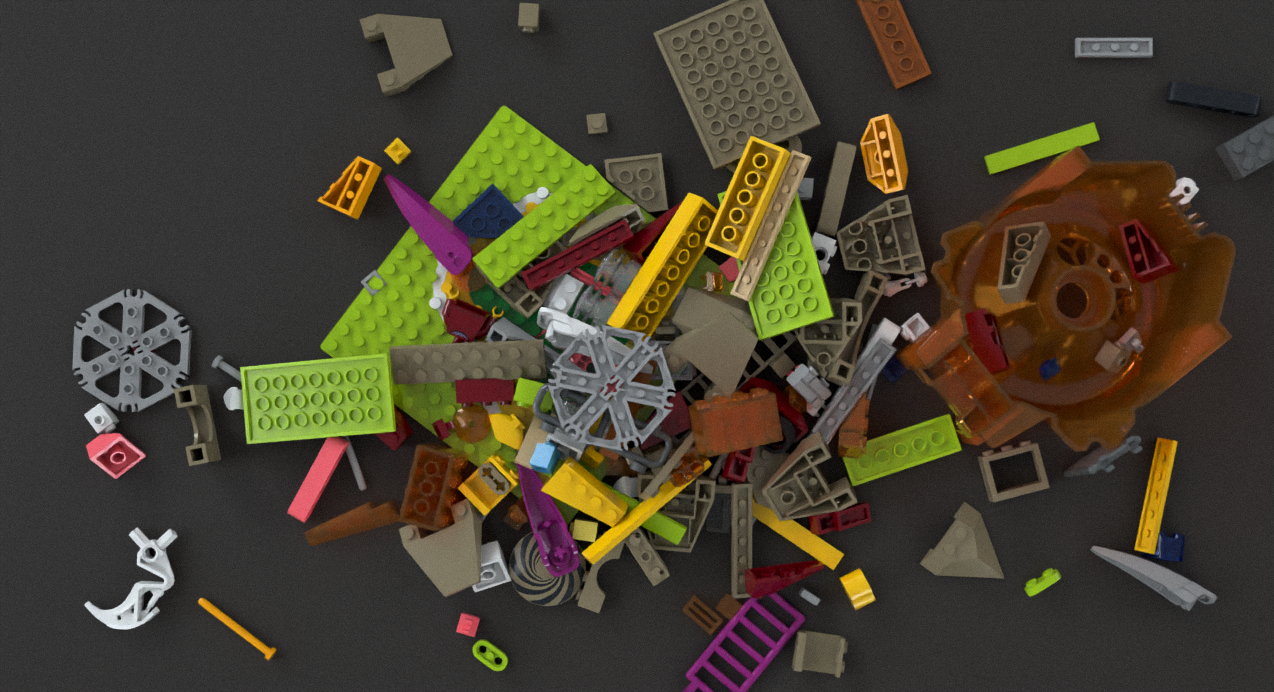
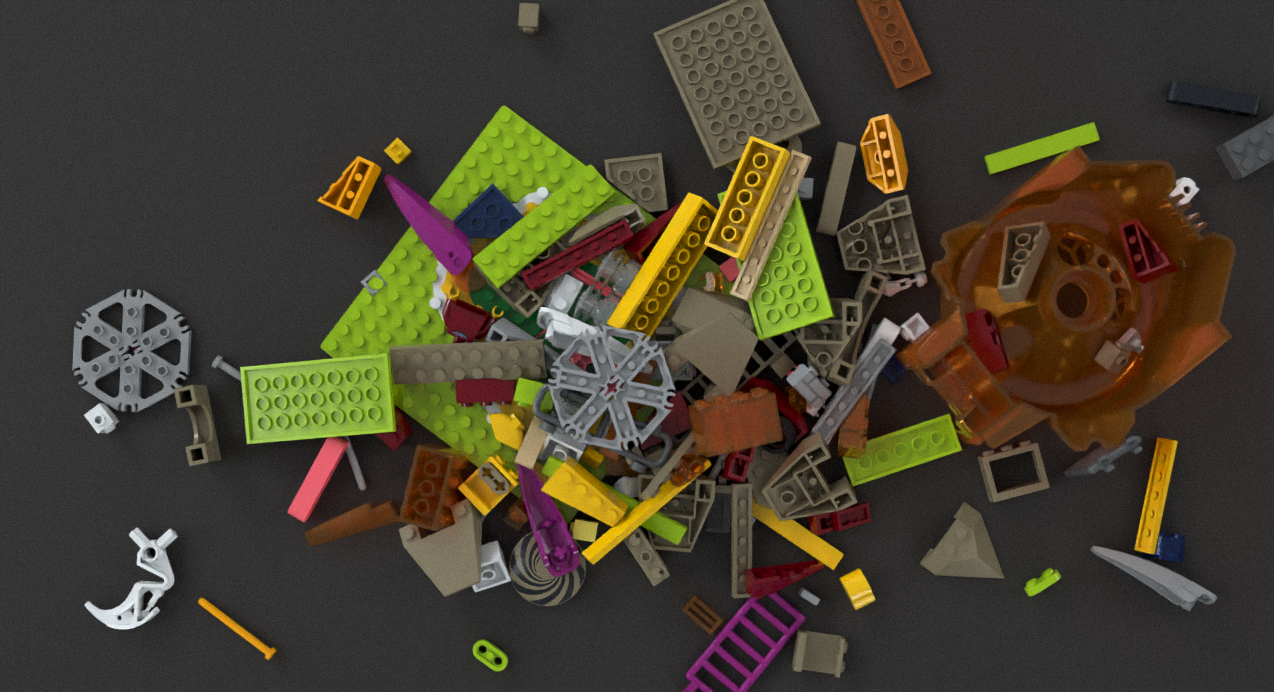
coral slope [86,433,146,479] -> none
white tile [223,387,244,411] -> none
dark tan wedge [360,14,453,97] -> none
dark red tile [432,418,456,441] -> none
clear orange dish [453,404,491,443] -> none
coral tile [456,612,480,637] -> none
brick [529,442,561,475] -> none
dark tan arch [576,531,625,613] -> none
dark tan plate [586,113,608,135] -> none
clear orange tile [715,593,742,620] -> none
white brick [811,232,837,275] -> none
clear blue plate [1039,357,1061,381] -> none
light grey tile [1075,38,1153,58] -> none

